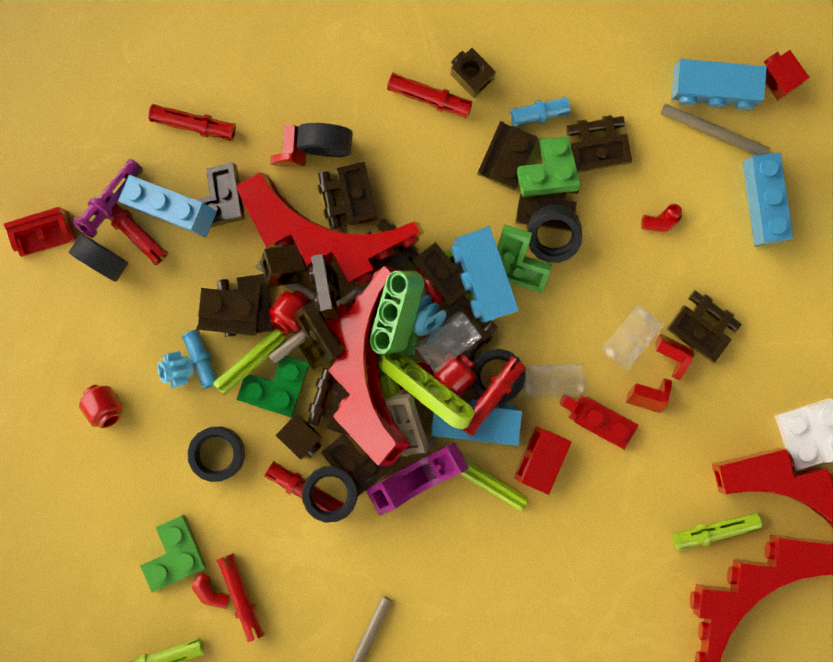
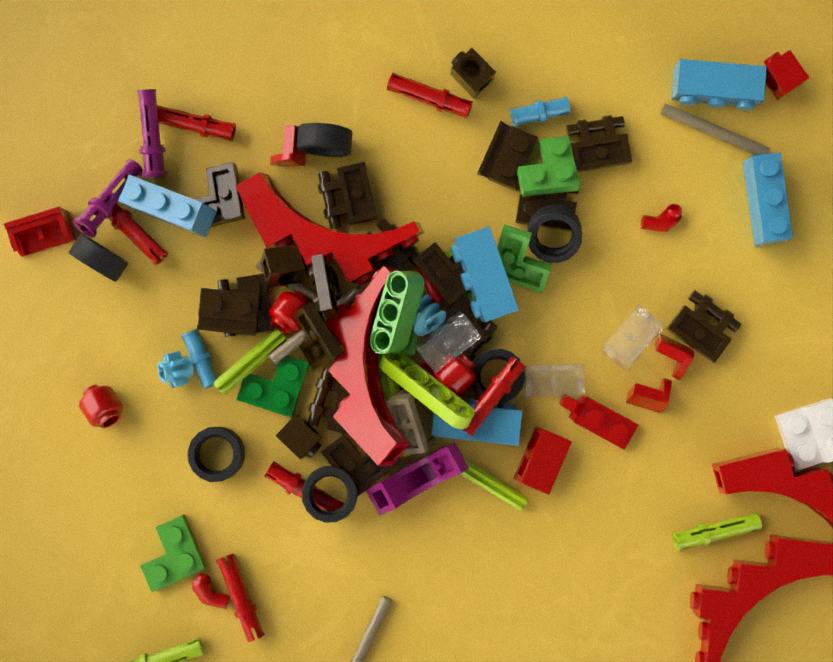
none -> magenta pin [137,89,168,178]

